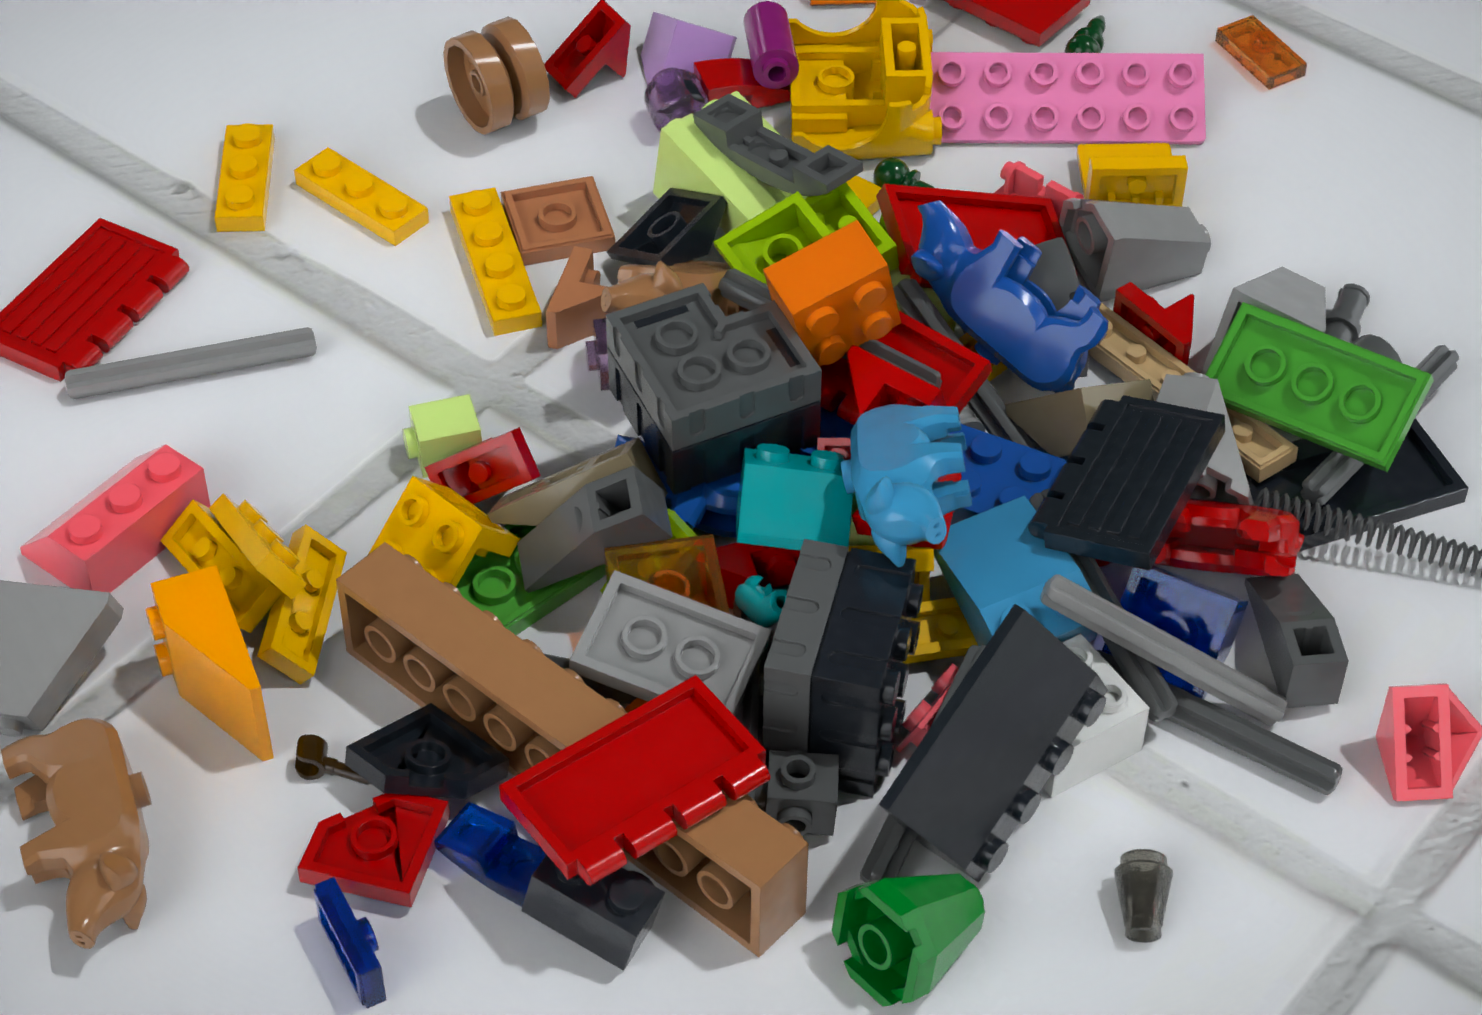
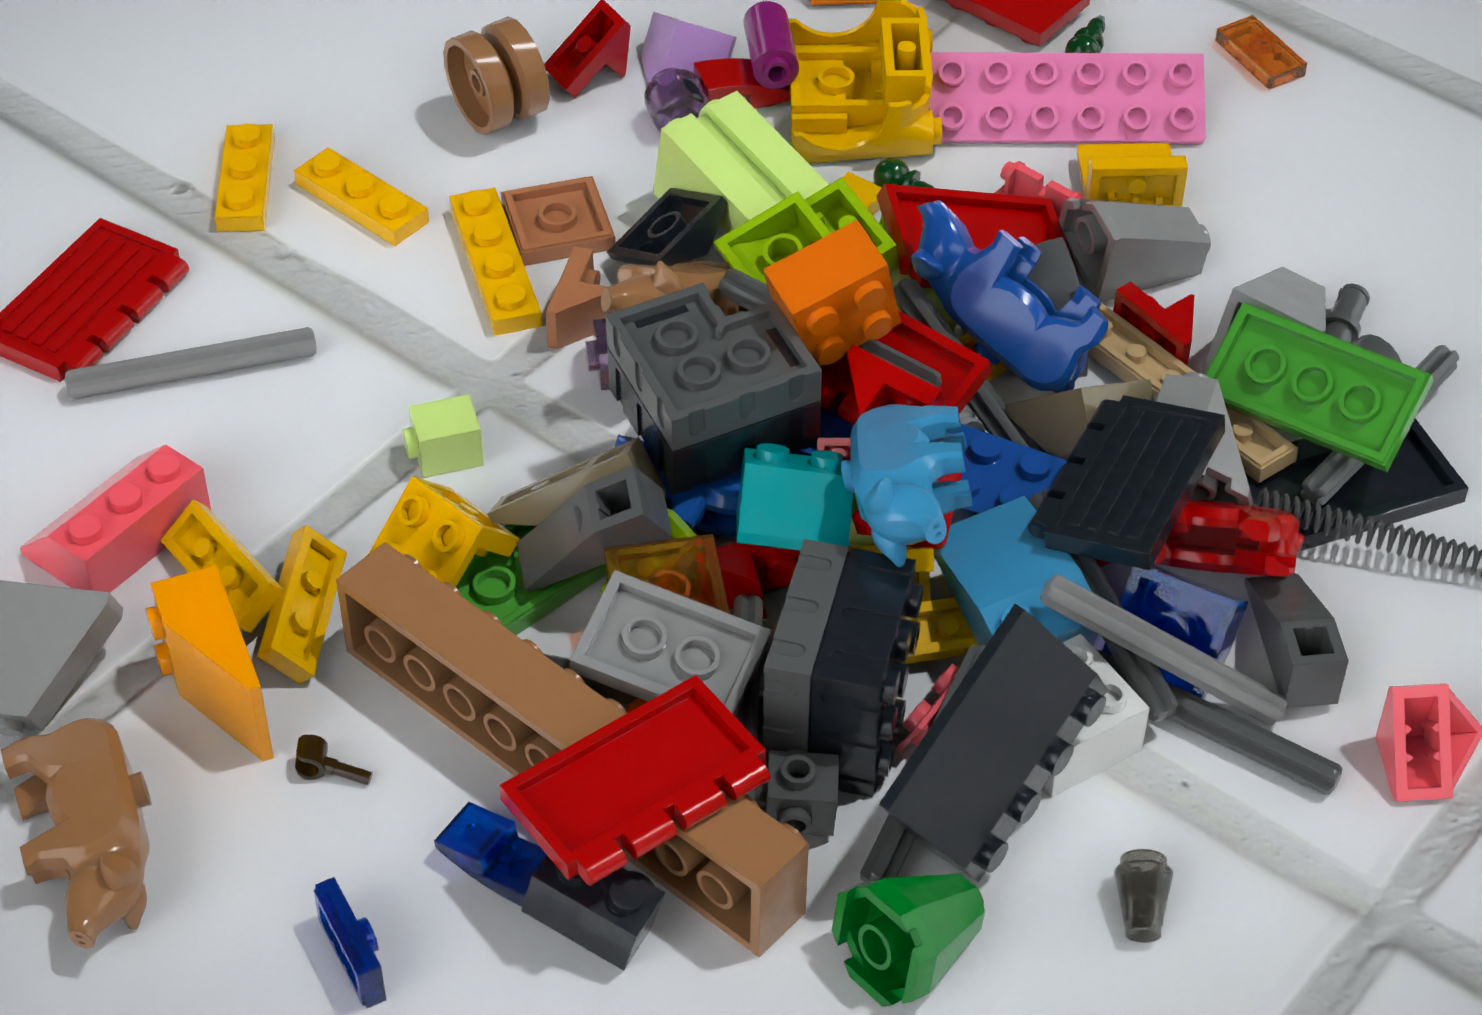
yellow plate [209,493,307,600] -> none
red plate [298,793,450,908] -> none
black plate [345,703,510,799] -> none
red slope [424,427,541,504] -> none
dark grey slope [693,94,863,196] -> none
teal arm [735,575,788,628] -> none

